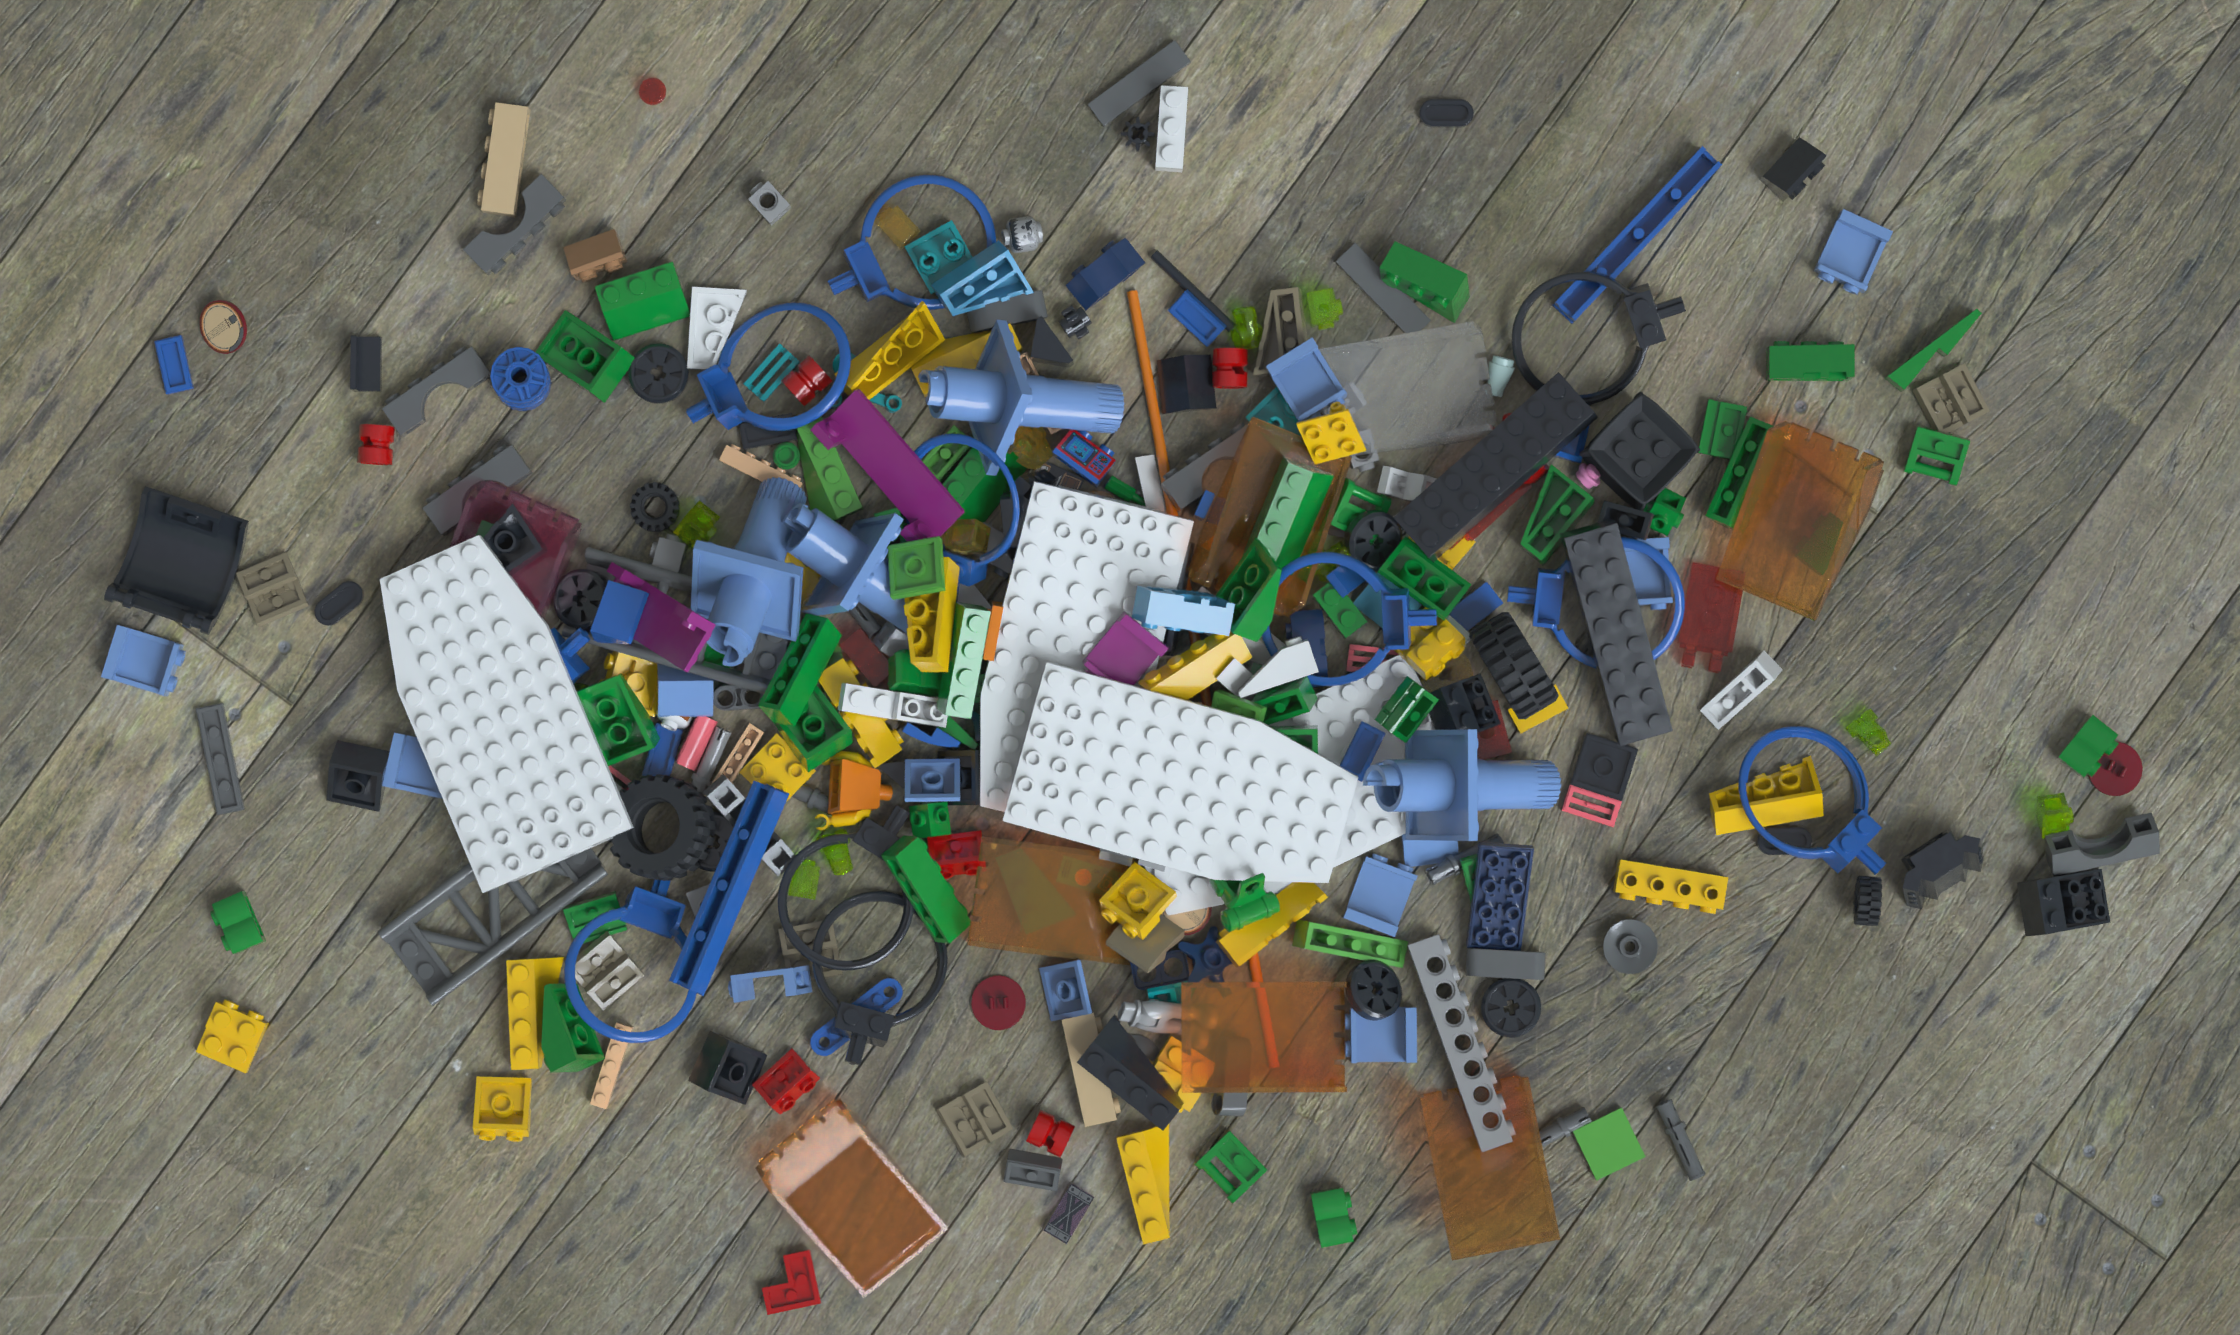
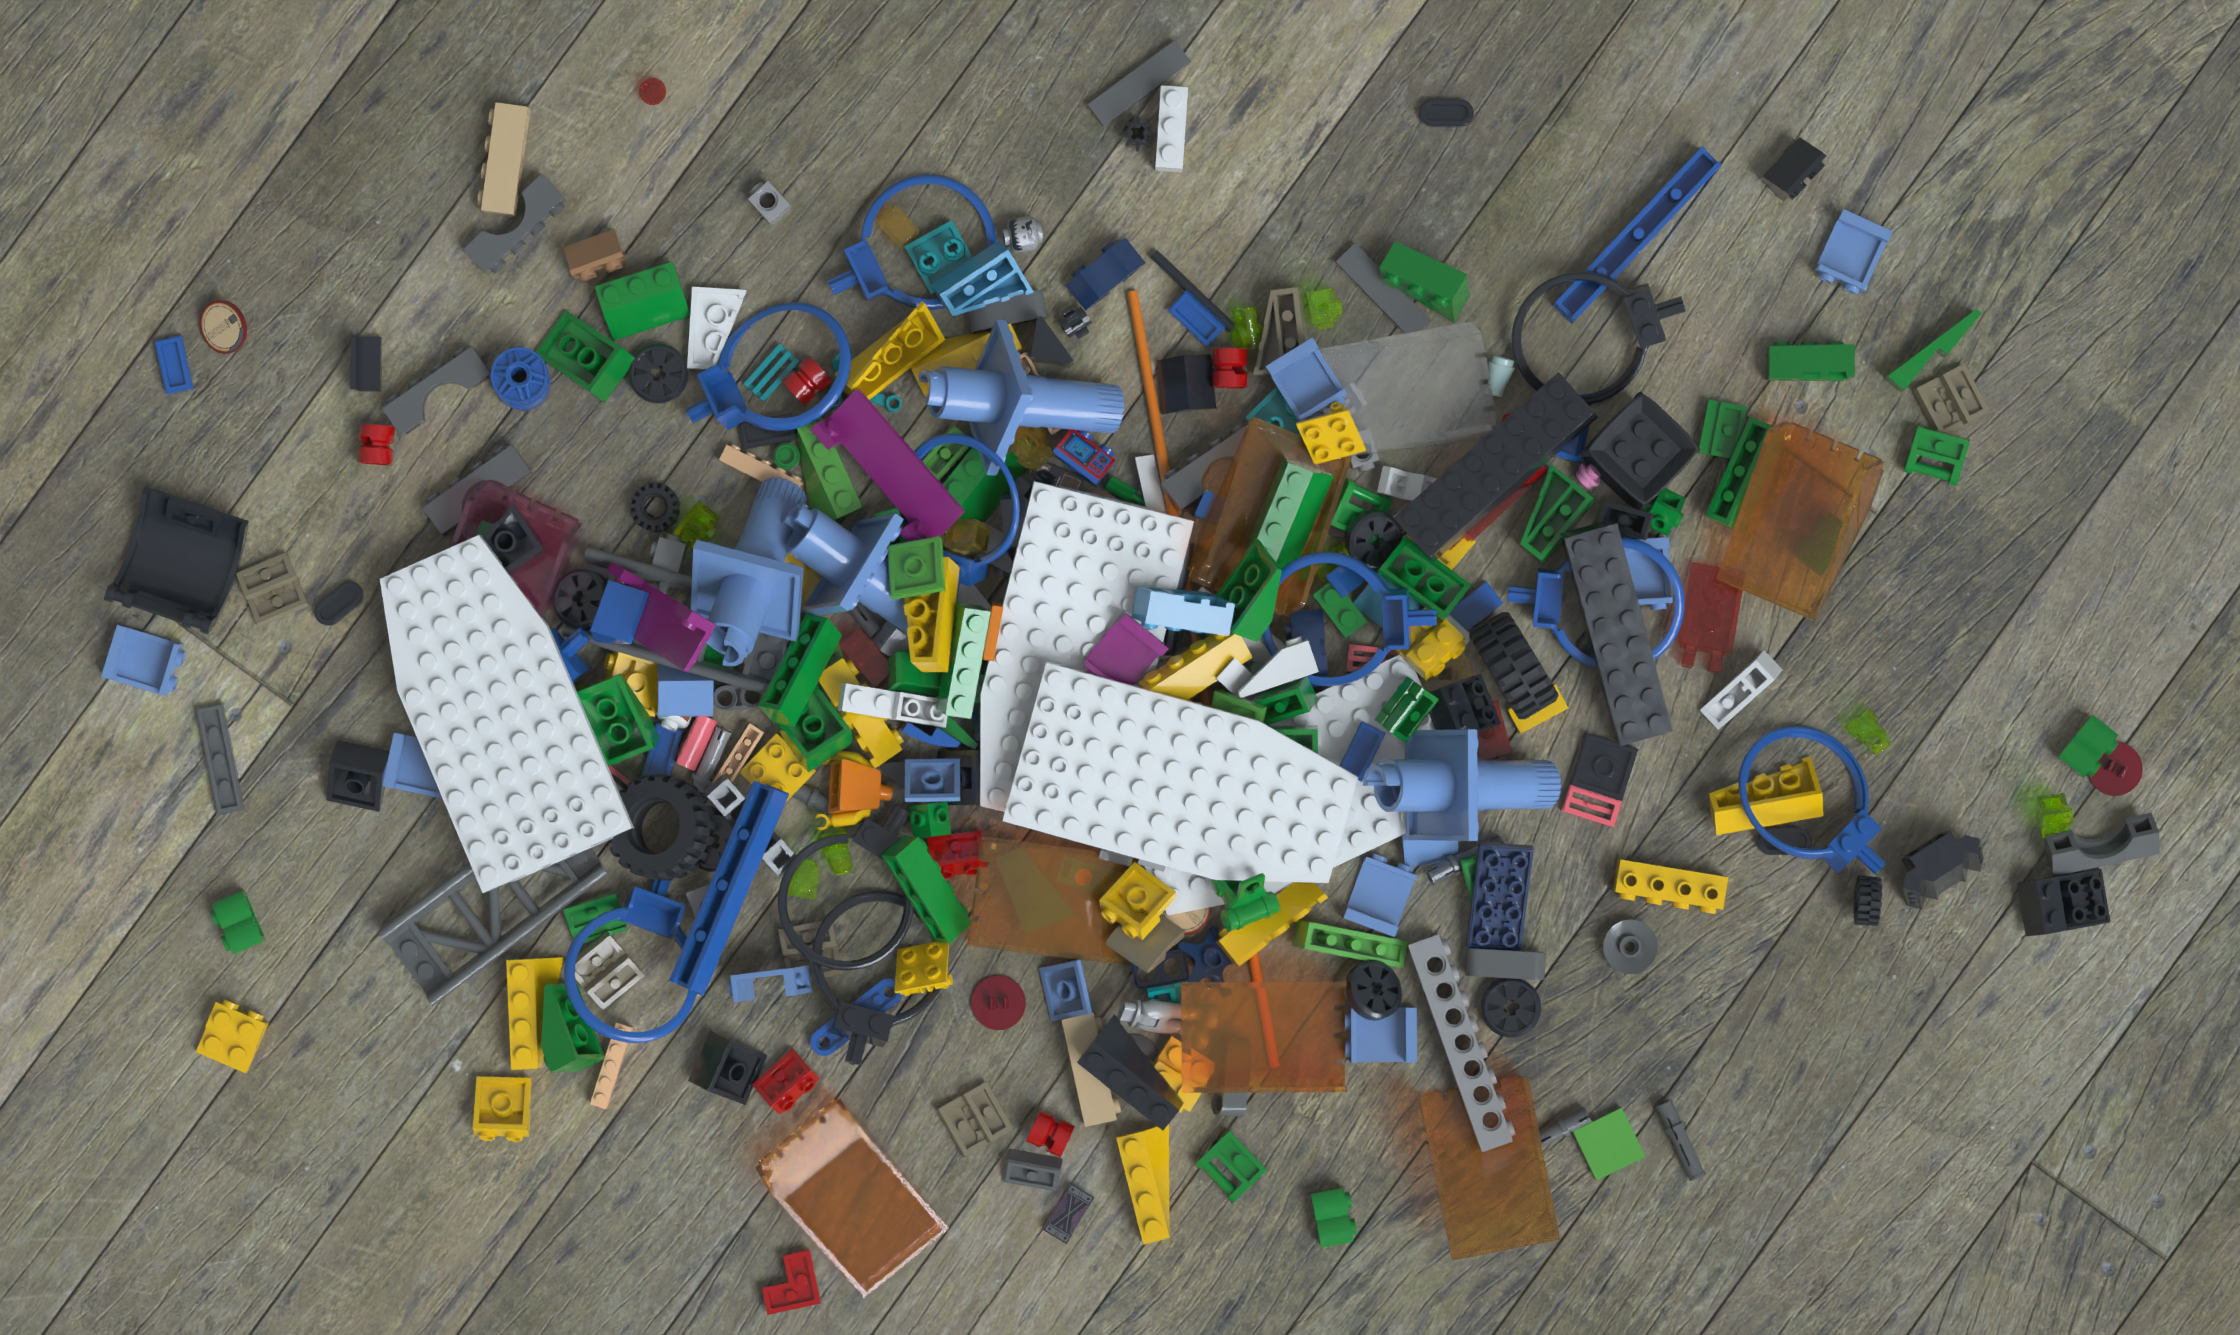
none -> yellow hinge [894,942,953,996]

